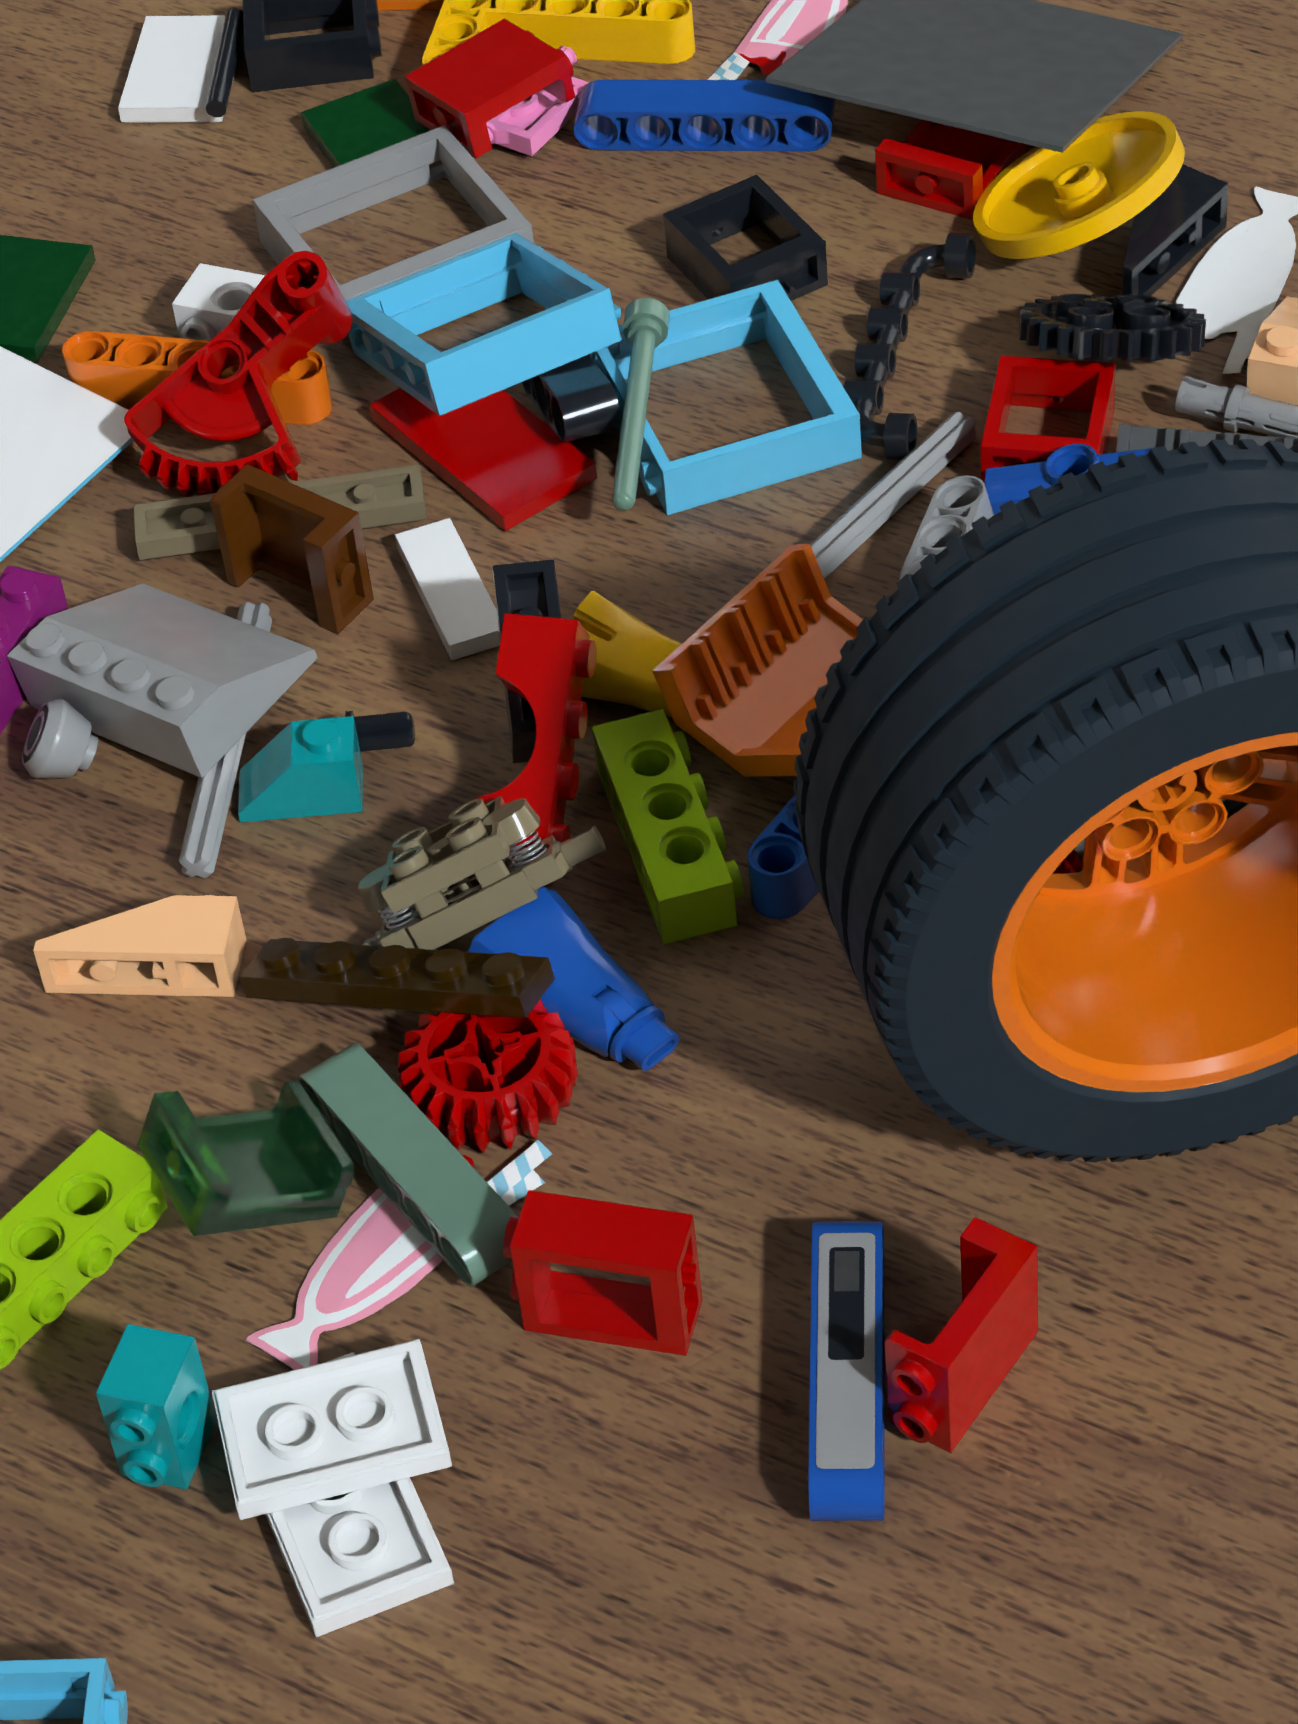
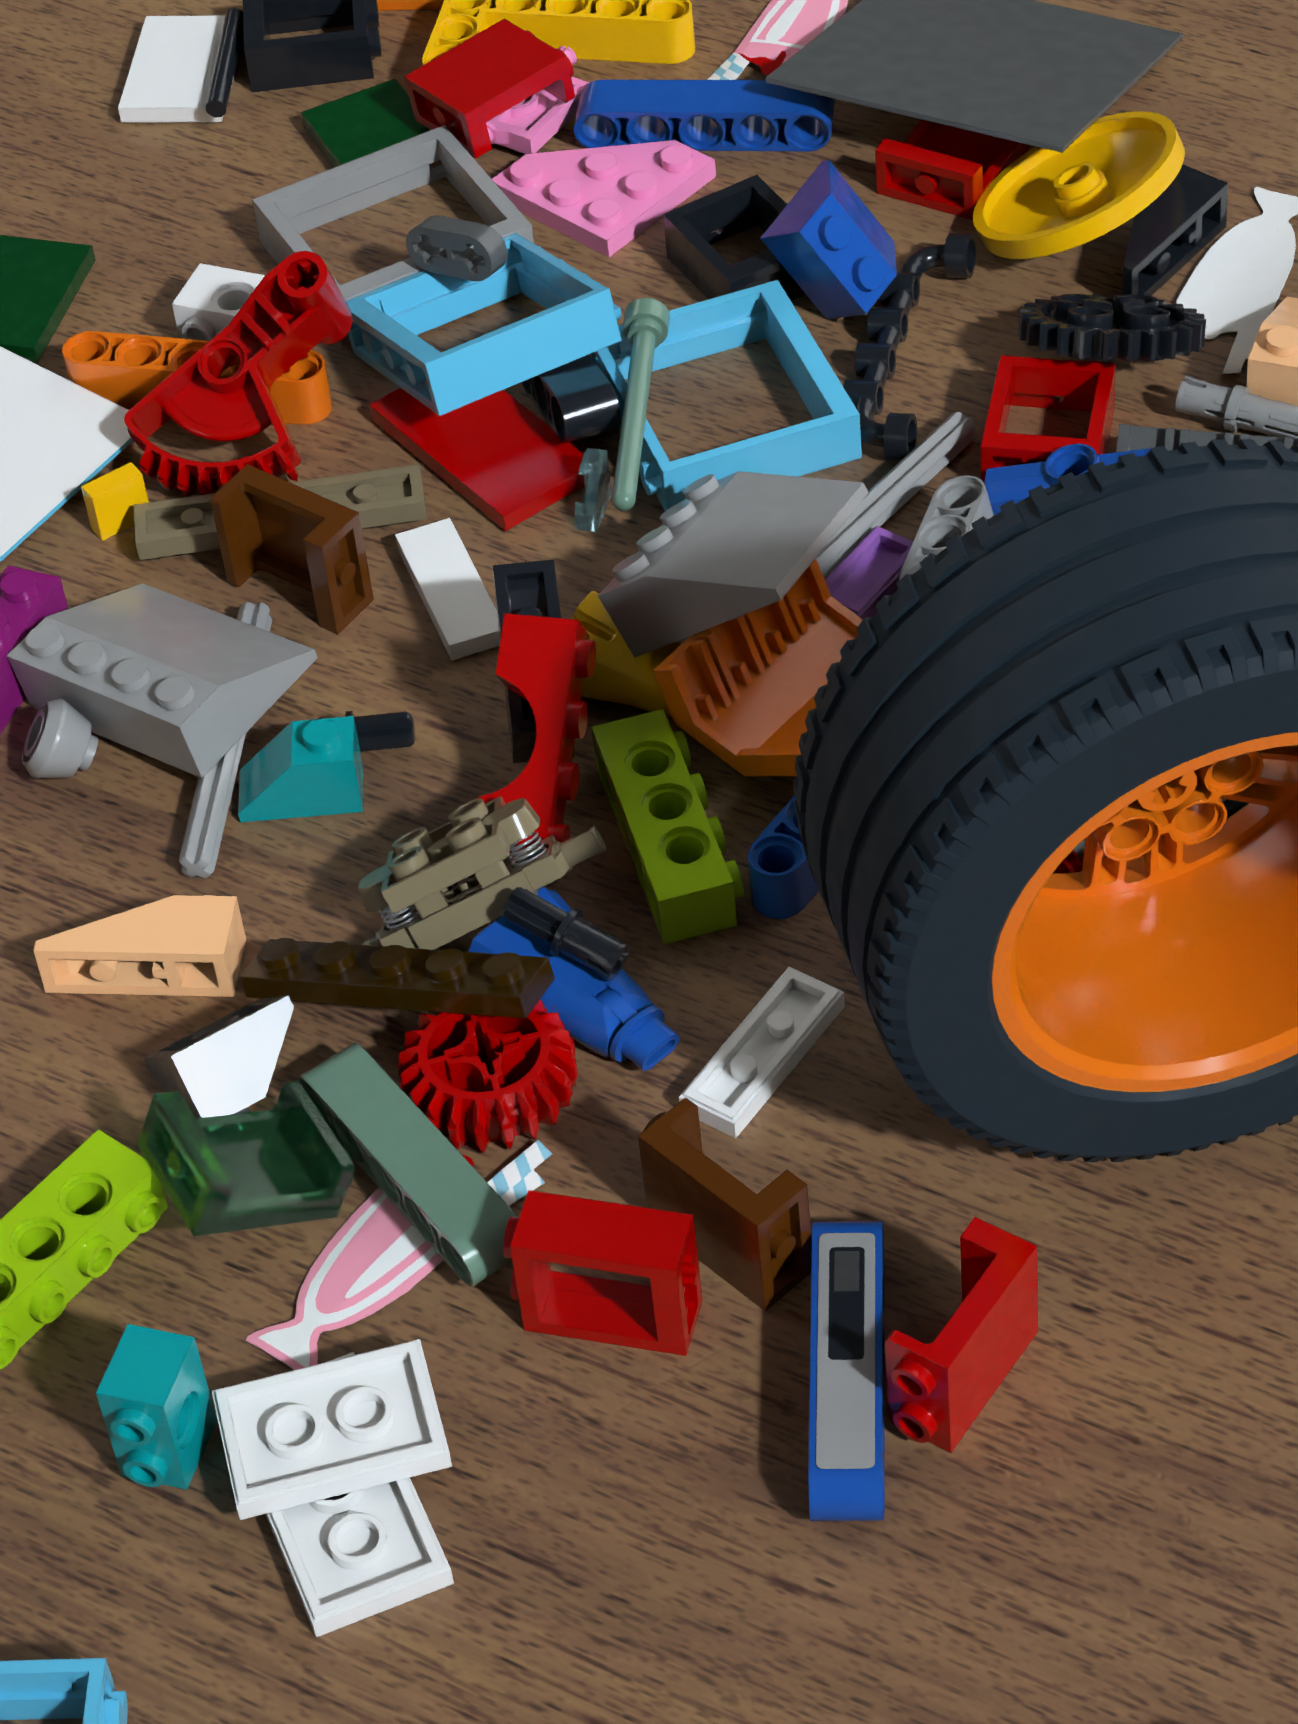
none -> yellow tile [81,462,149,541]
none -> slope [144,996,294,1134]
none -> dark grey beam [406,215,507,281]
none -> bright pink plate [492,140,716,257]
none -> black axle [502,887,631,982]
none -> clear light blue tile [575,448,612,532]
none -> light grey slope [598,471,869,658]
none -> reddish brown panel [638,1098,812,1312]
none -> white tile [679,967,845,1139]
none -> blue slope [760,160,897,319]
none -> medium lavender tile [825,526,913,619]

